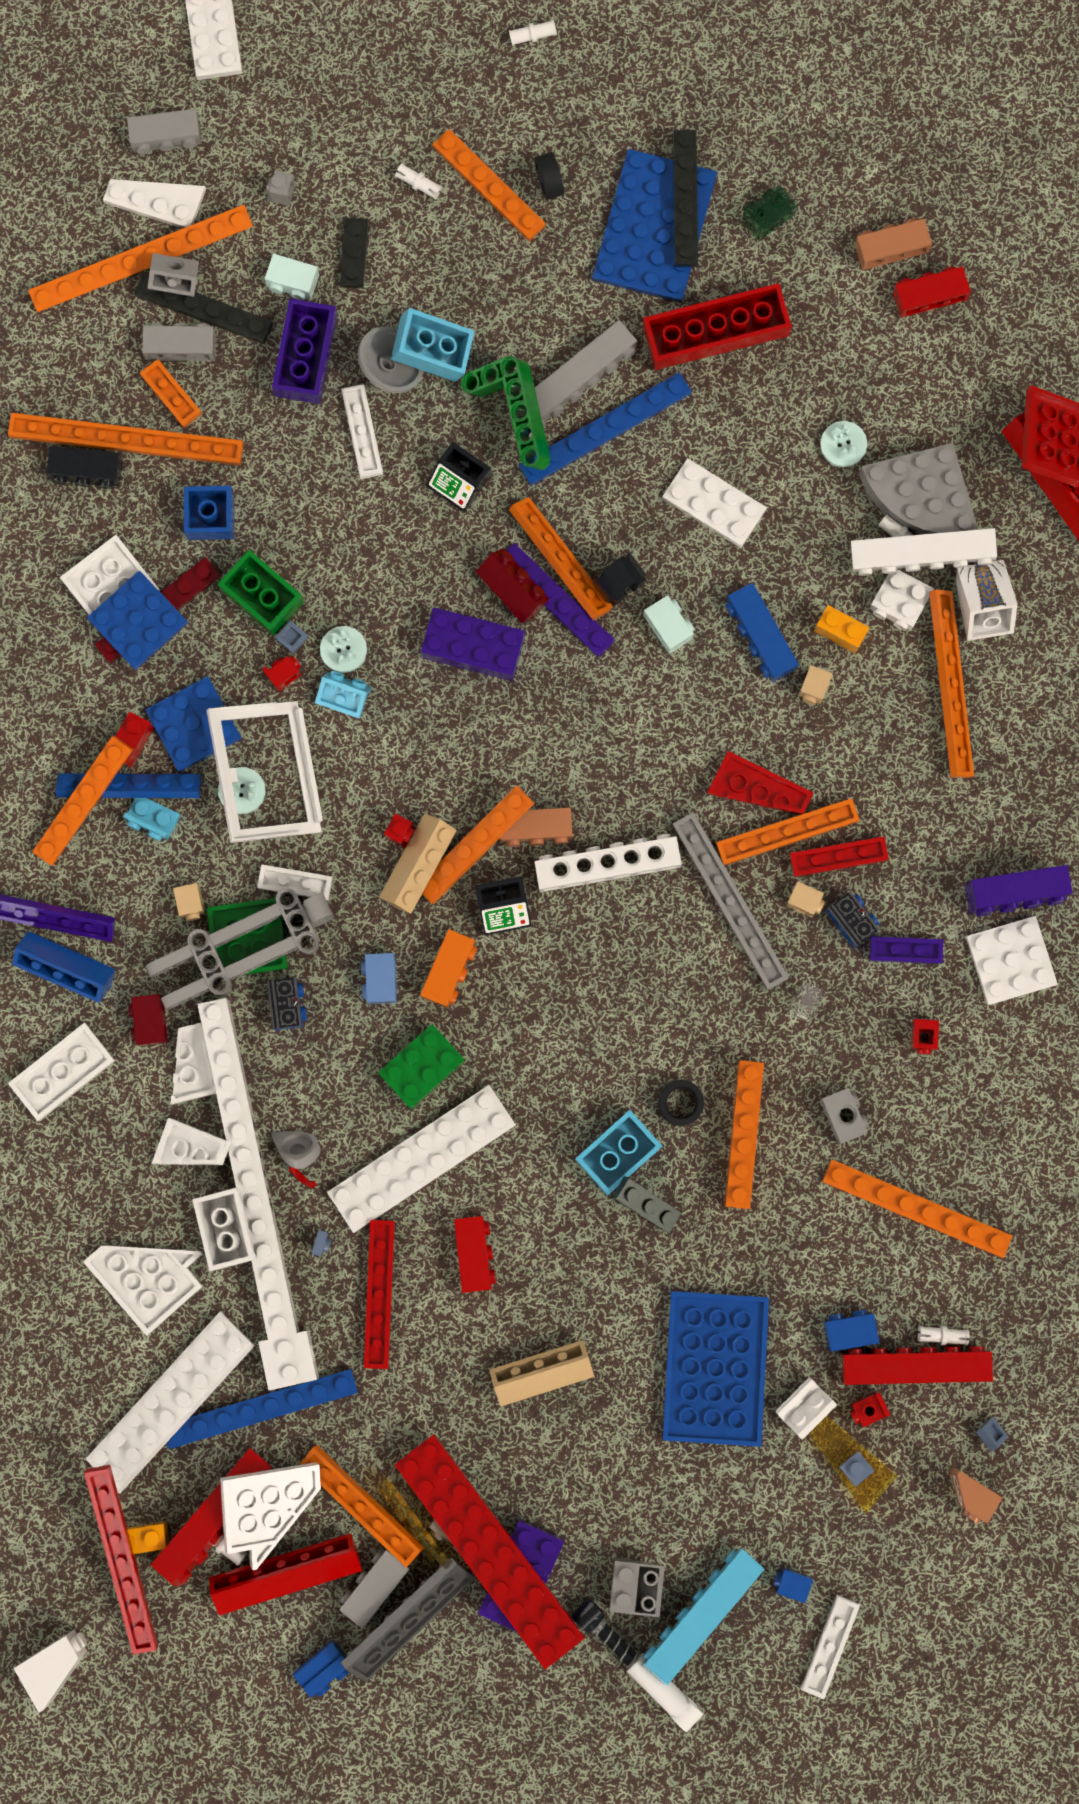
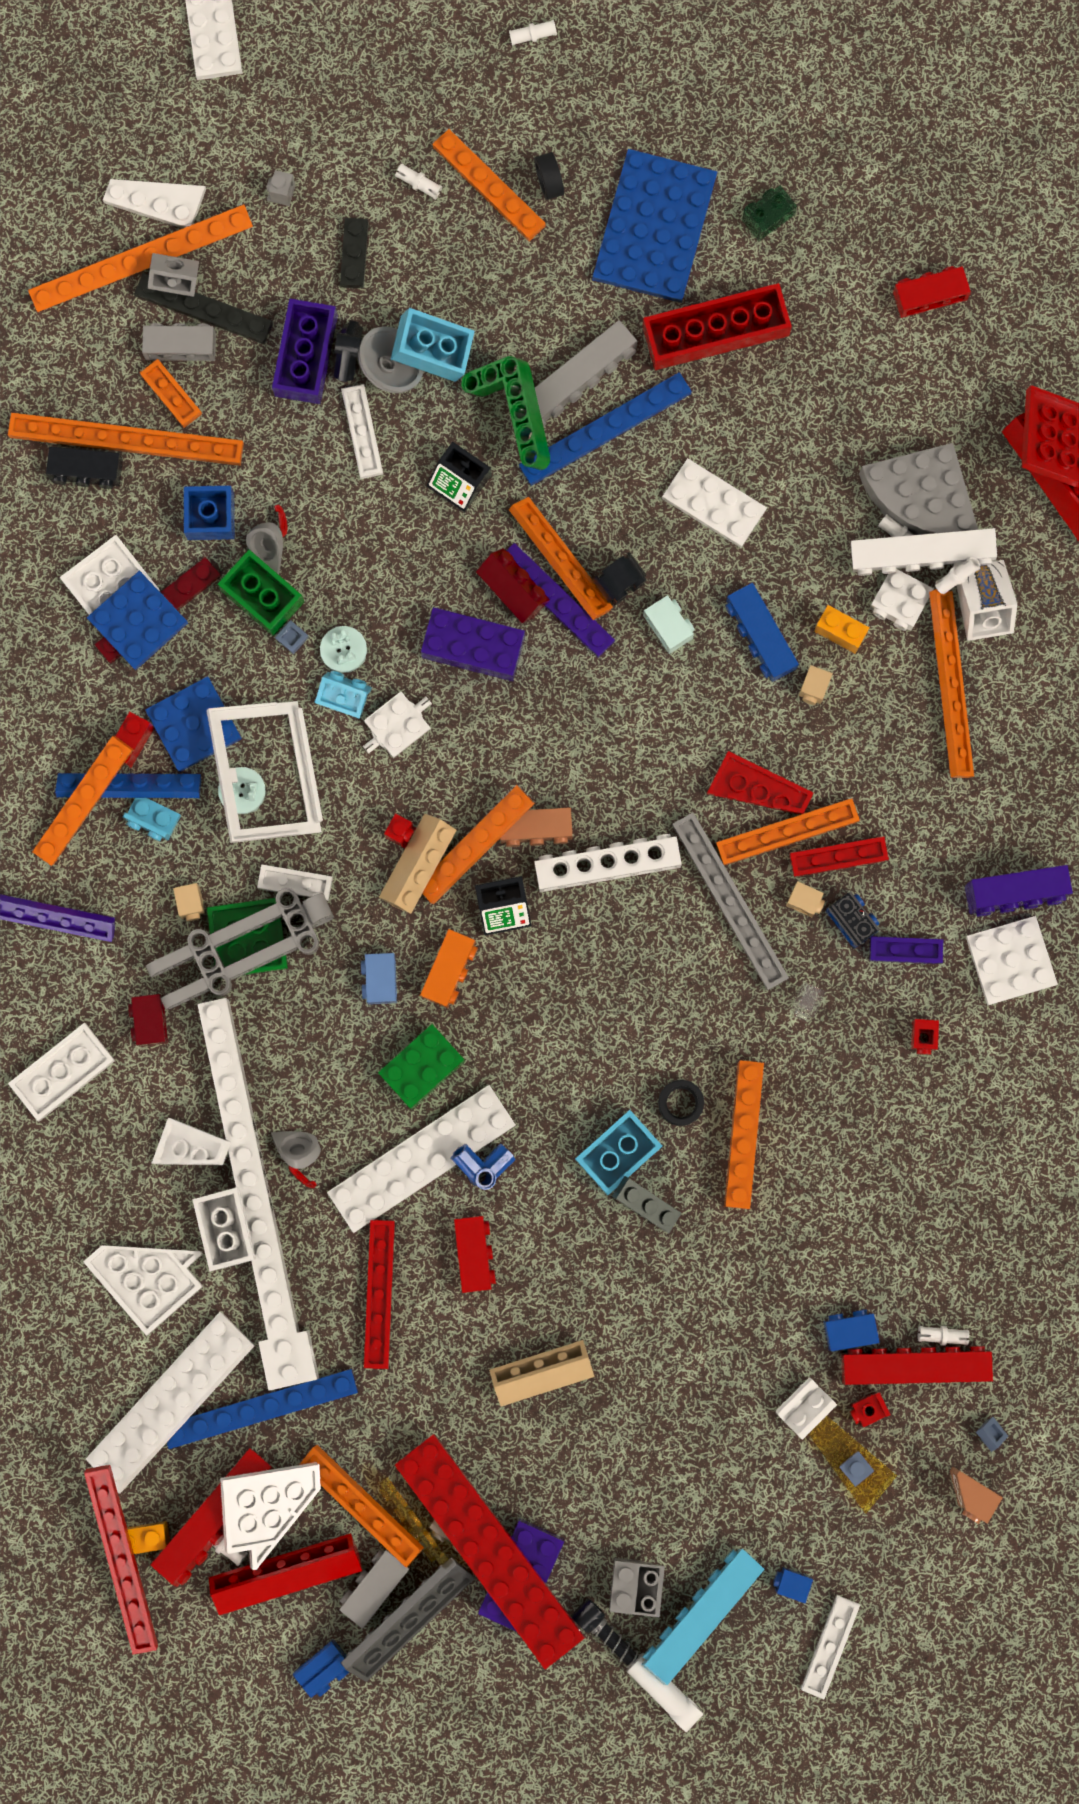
blue brick [12,931,116,1003] -> none
white slope [14,1629,87,1712] -> none
light grey brick [127,109,202,154] -> none
white wing [170,1023,216,1105] -> none
red brick [262,655,301,692] -> none
light aqua brick [265,254,319,301] -> none
brick [267,977,307,1031] -> none
sand blue plate [311,1230,332,1256] -> none
blue plate [662,1291,769,1447] -> none
pearl dark grey plate [673,130,698,267] -> none
light aqua plate [820,421,867,468] -> none
light grey brick [820,1088,869,1145] -> none
orange plate [822,1159,1013,1258] -> none
nougat brick [855,218,932,270] -> none
none -> light grey piece [246,505,288,575]
none -> black piece [334,320,363,382]
none -> white plate [363,692,432,758]
none -> blue piece [450,1144,516,1190]
none -> white pin [935,556,981,594]

